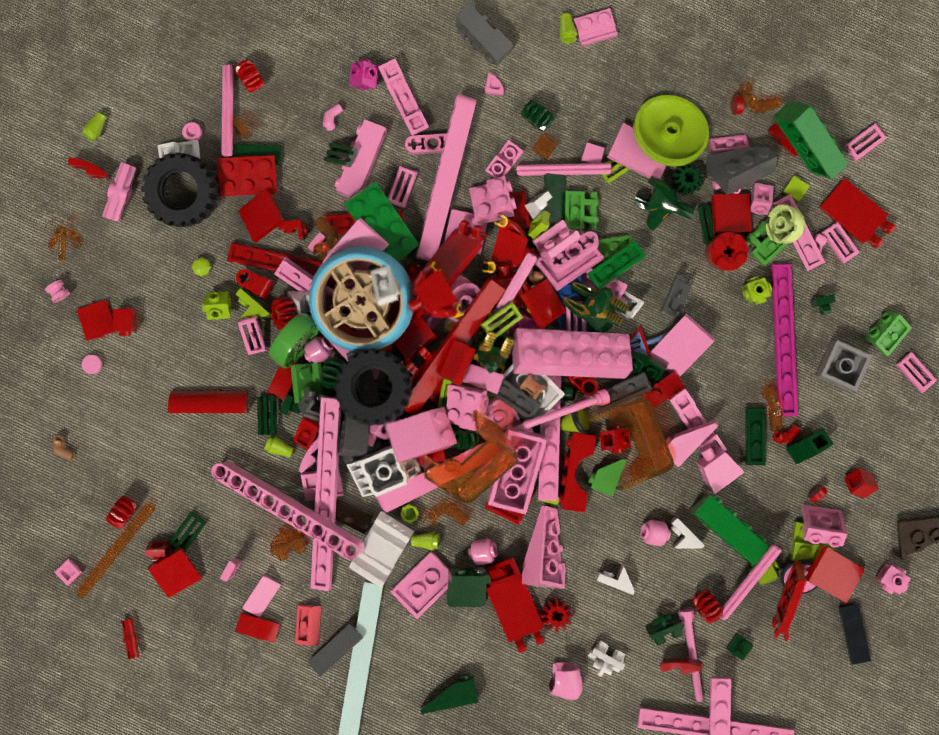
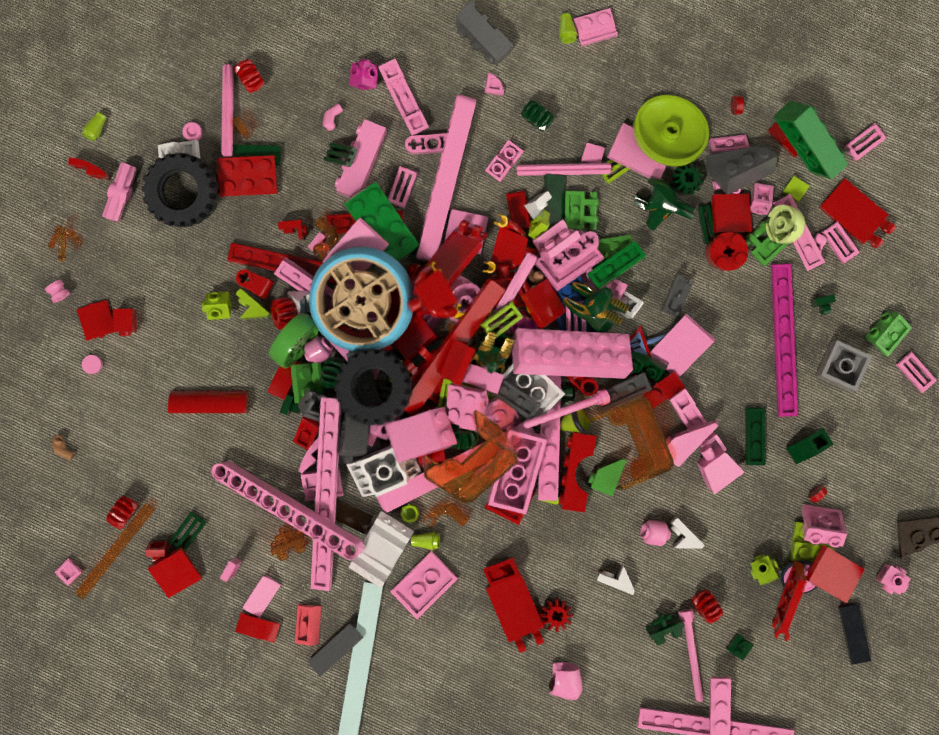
red pin [121,618,140,659] -> none
lime tile [191,257,212,277] -> none
bright pink tile [237,315,267,355] -> none
red tile [238,189,285,243] -> none
dark green tile [257,396,277,435] -> none
lime cone [264,435,294,458] -> none
white slope [371,265,399,306] -> none
dark green slope [421,674,479,714] -> none
dark green bracket [447,567,490,607] -> none
bright pink head [468,538,498,565] -> none
bright pink plate [469,176,517,225] -> none
nougat bush [520,375,545,400] -> none
bright pink wedge [522,506,566,589] -> none
clear orange tile [531,134,558,160] -> none
white hips [587,641,625,677] -> none
red brick [600,426,631,454] -> none
red slope [659,658,704,675] -> none
green brick [689,493,770,565] -> none
bright pink axle [721,544,781,620] -> none
clear orange piece [737,82,781,115] -> none
lime brick [742,276,772,305] -> none
clear orange piece [761,384,783,431] -> none
red arm [773,424,801,443] -> none
red panel [844,468,879,498] -> none

